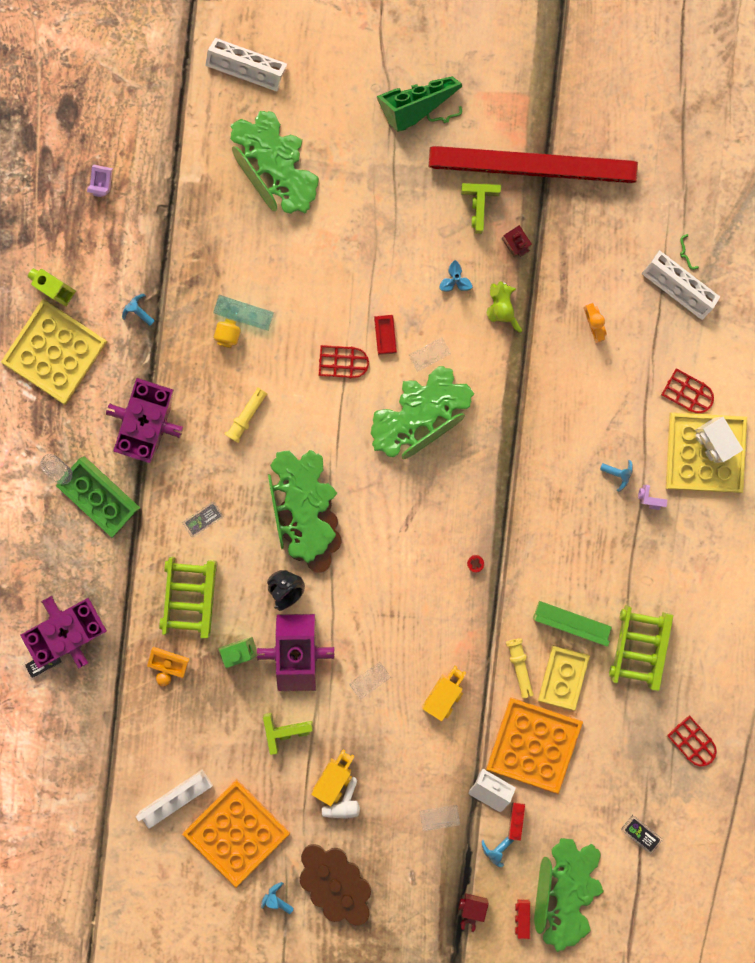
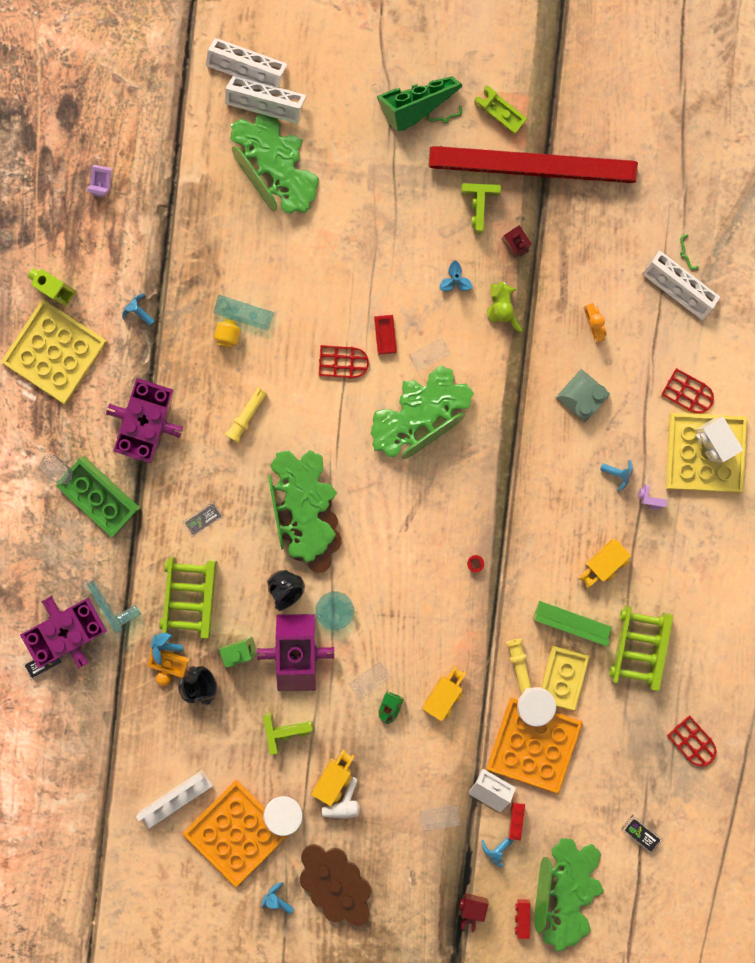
none -> clear light blue piece [87,580,141,633]
none -> dark azure plant [151,633,183,665]
none -> black helmet [178,666,217,705]
none -> white fence [225,75,306,124]
none -> white tile [263,796,302,836]
none -> clear light blue tile [316,591,354,630]
none -> green rock [378,691,404,724]
none -> lime plate [474,85,527,135]
none -> white tile [517,687,556,727]
none -> sand green slope [556,369,610,423]
none -> yellow brick [578,538,631,588]

